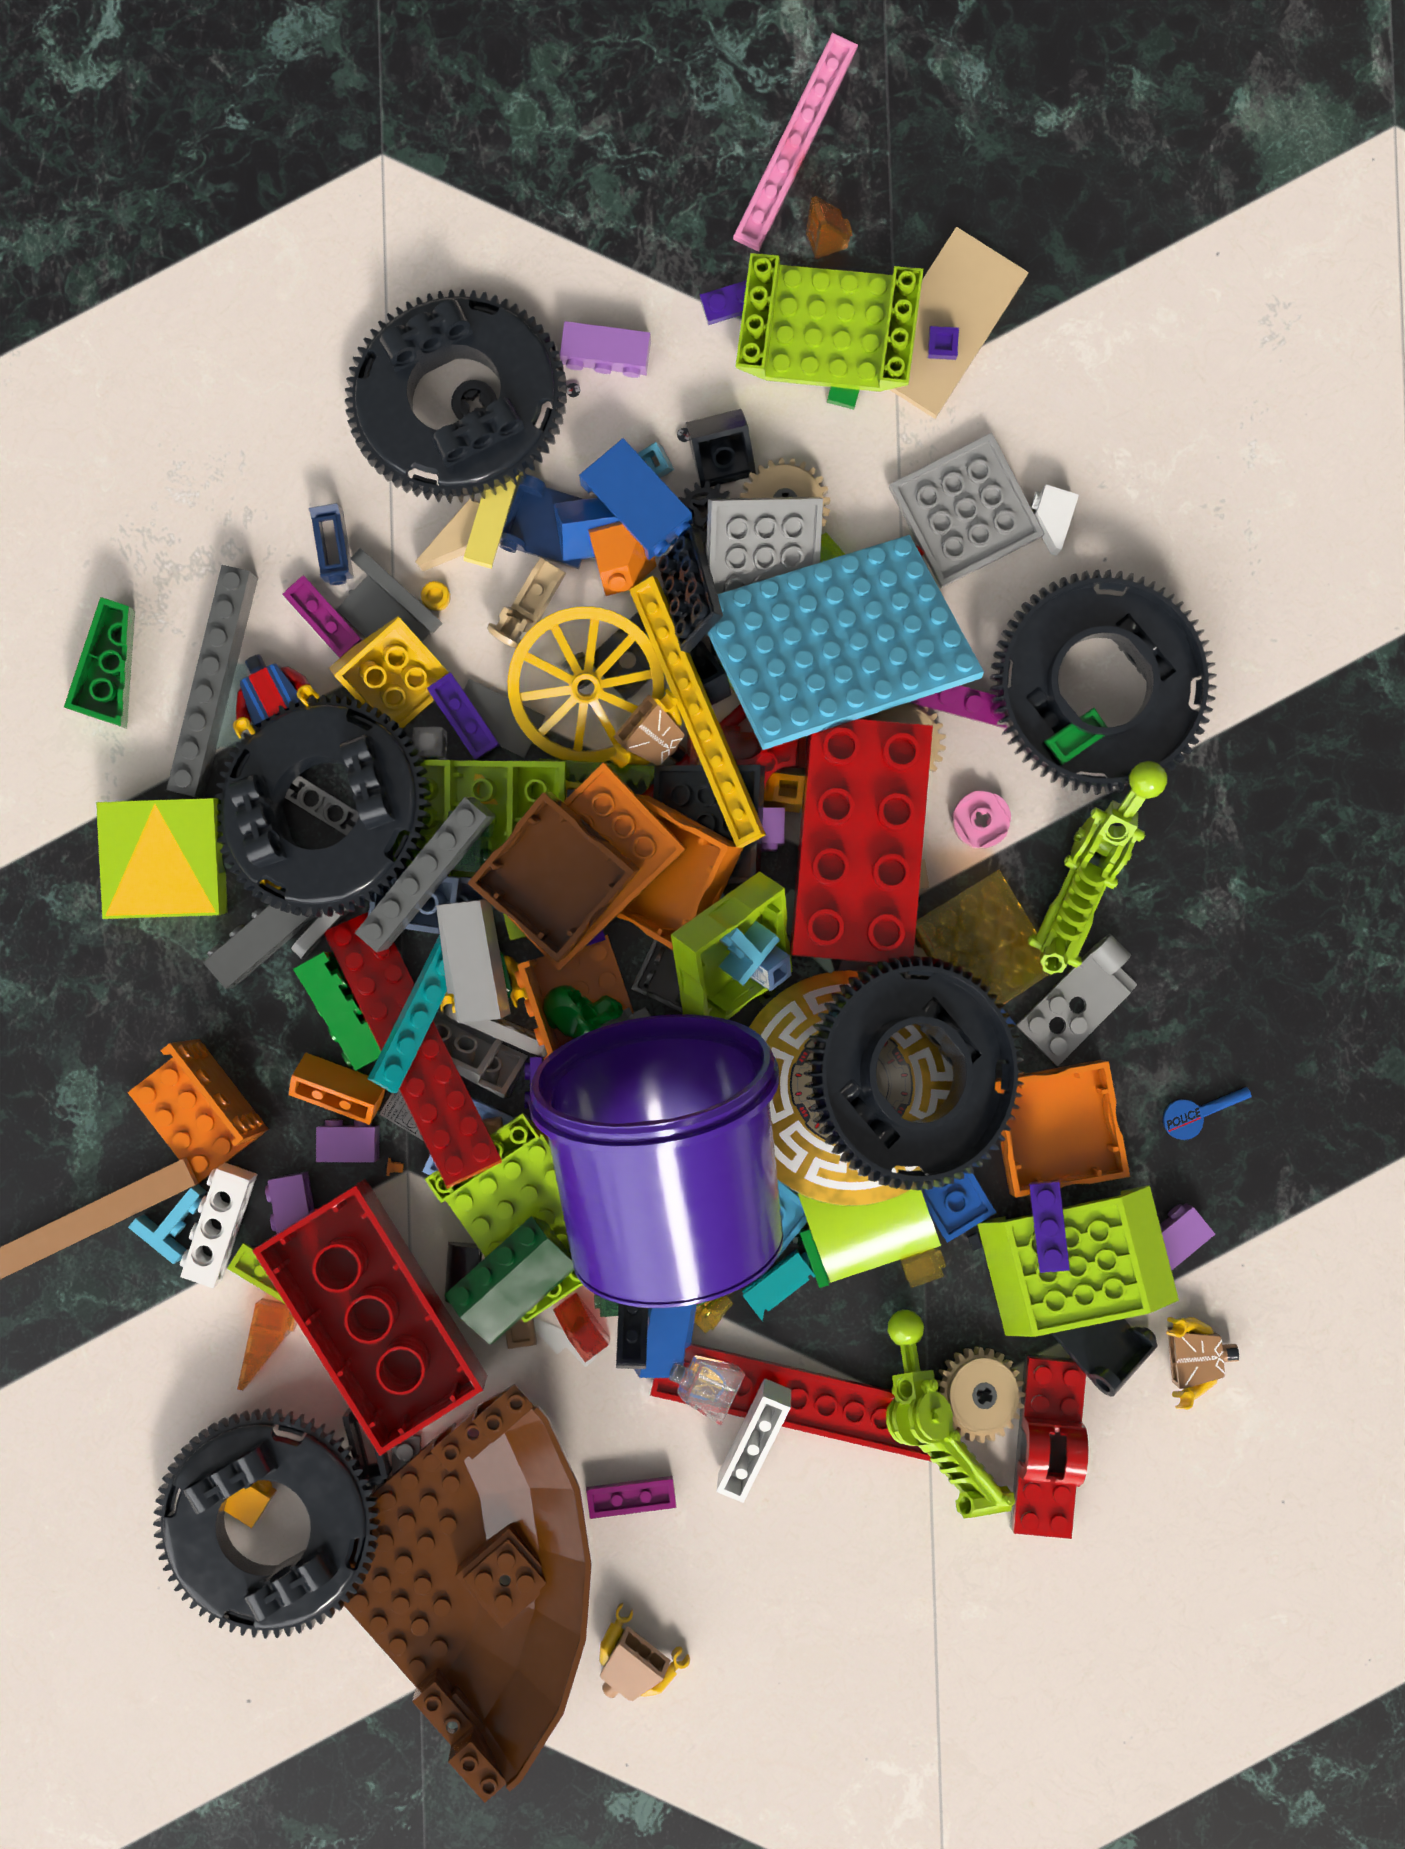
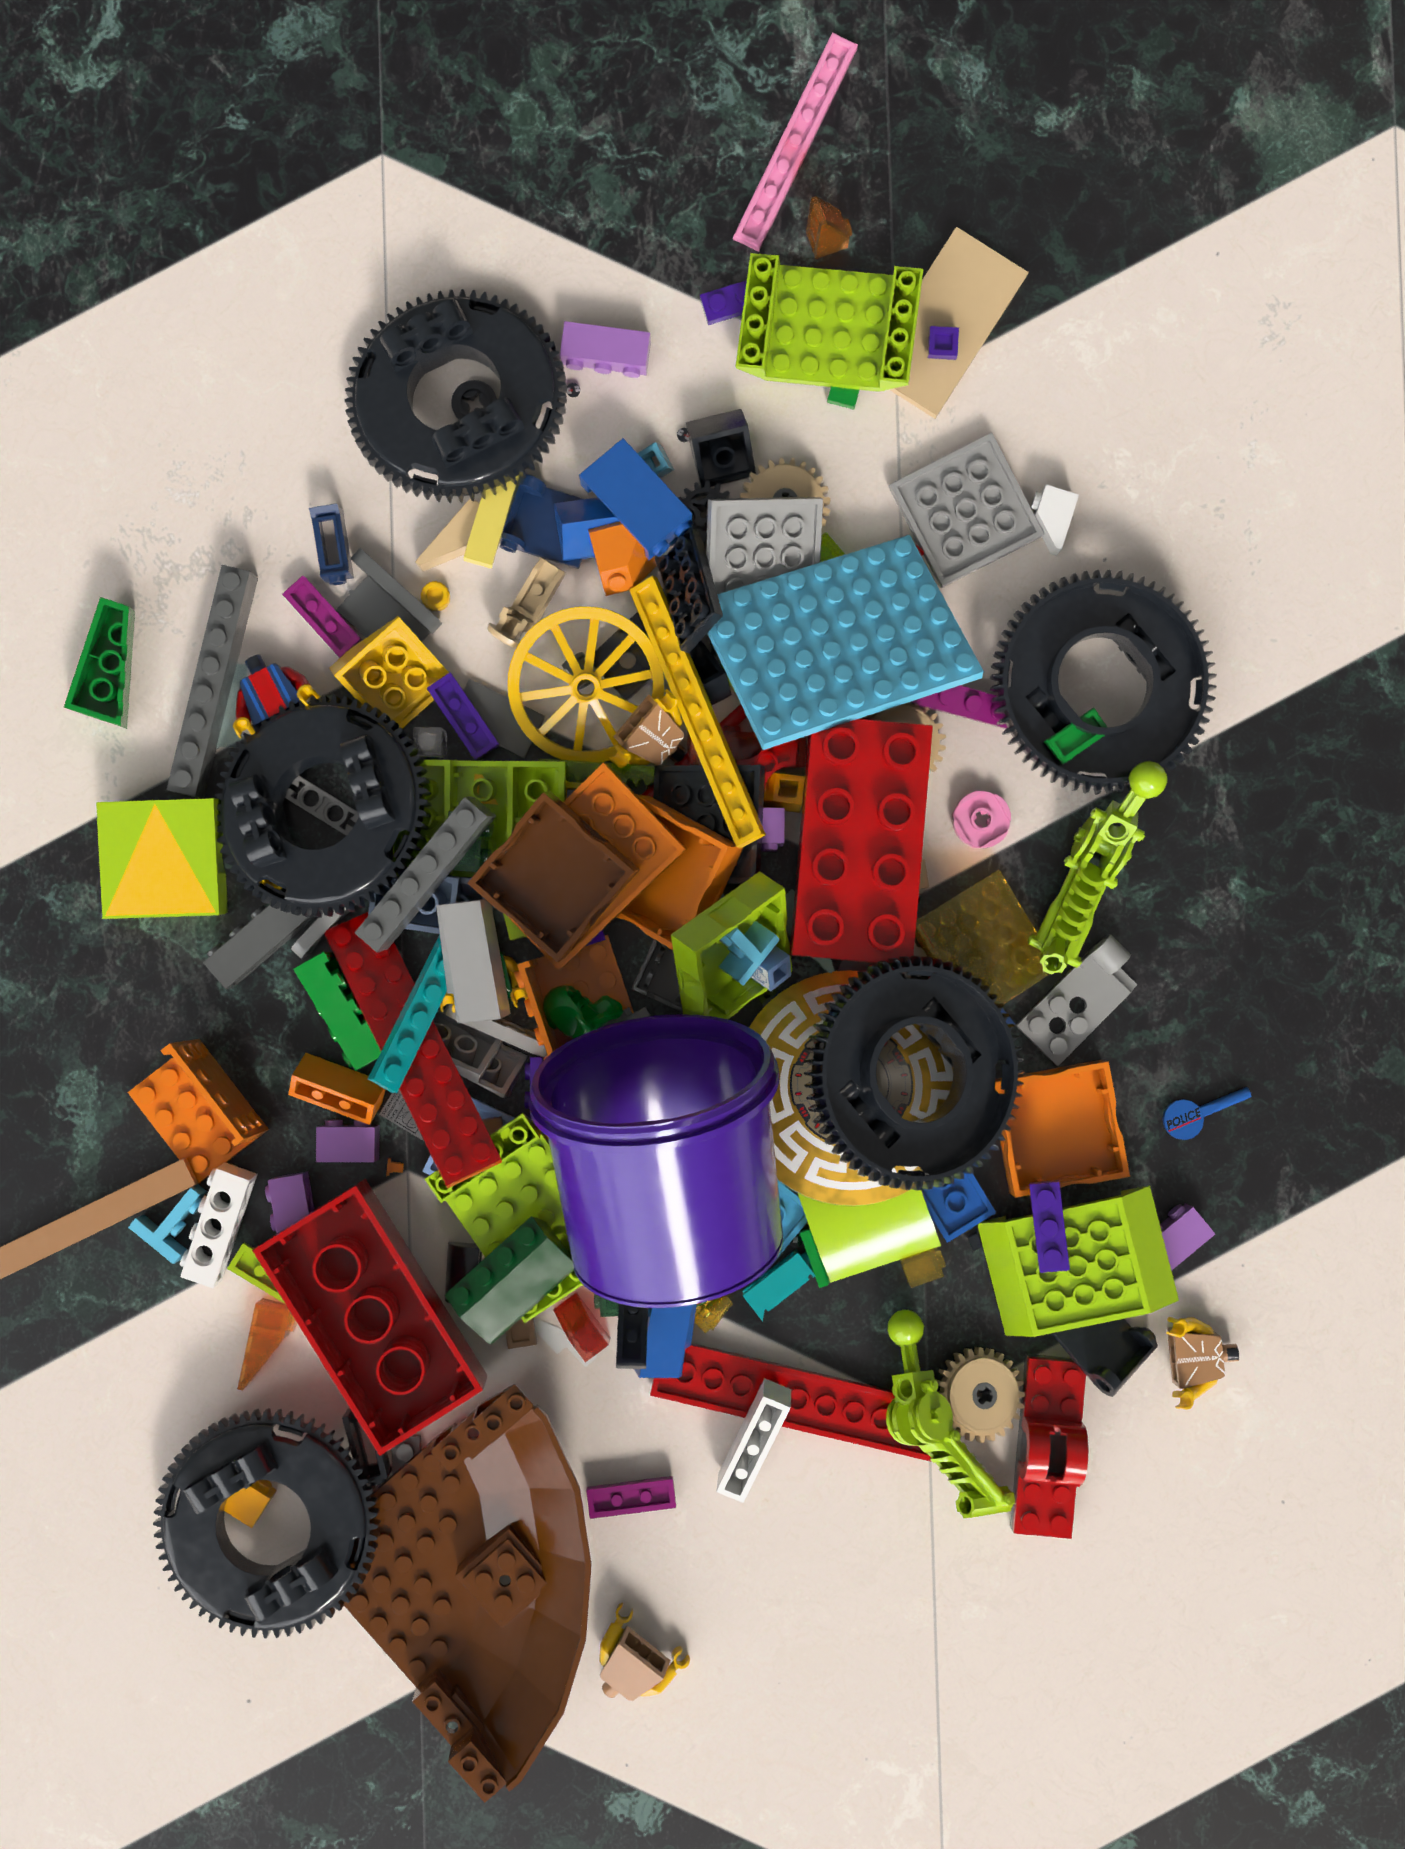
clear torso [669,1356,745,1425] -> none

